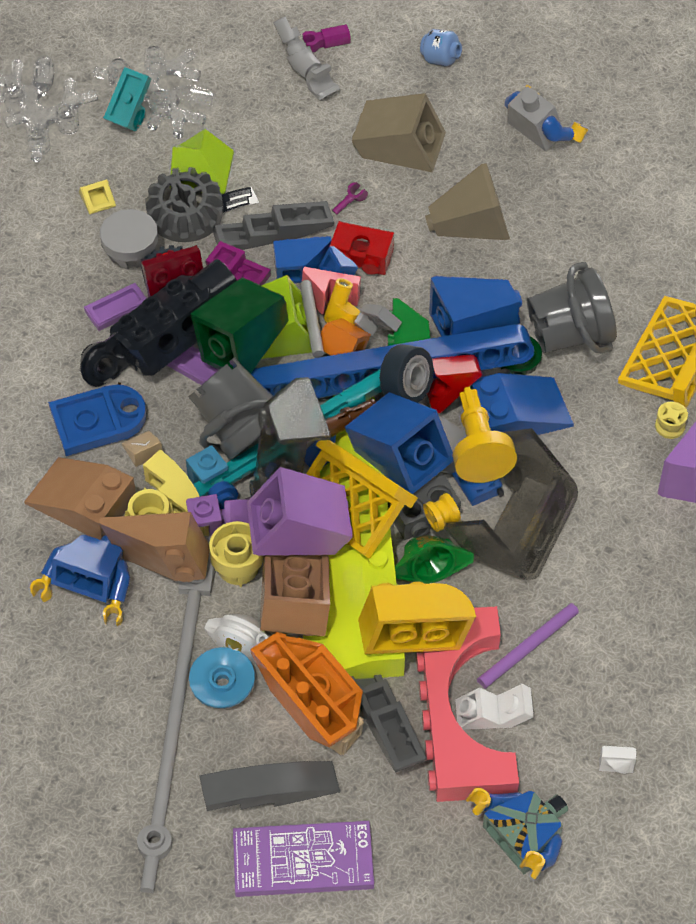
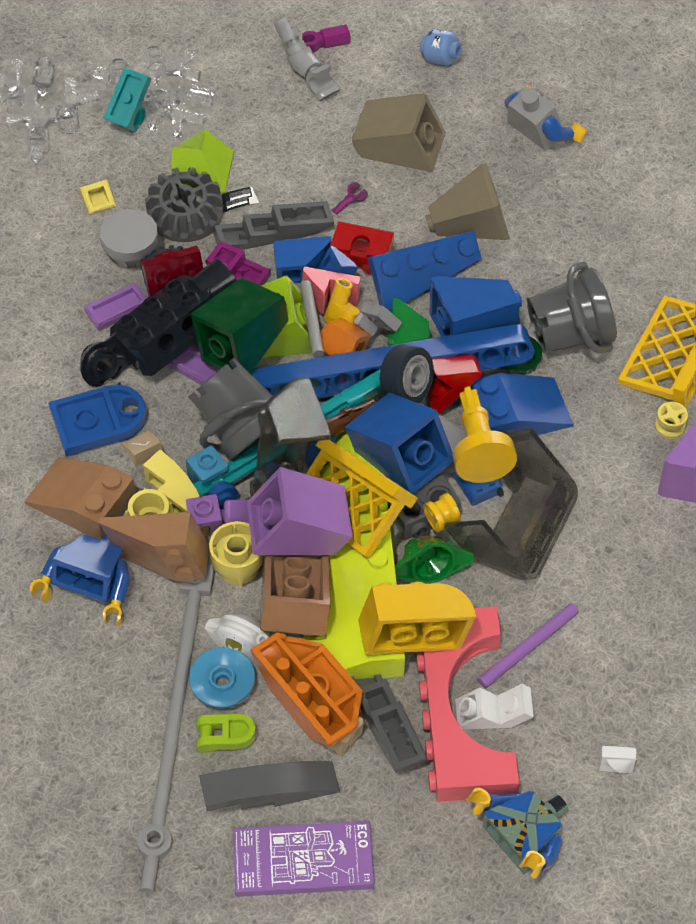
none -> lime plate [196,714,256,753]
none -> blue wing [368,231,481,310]

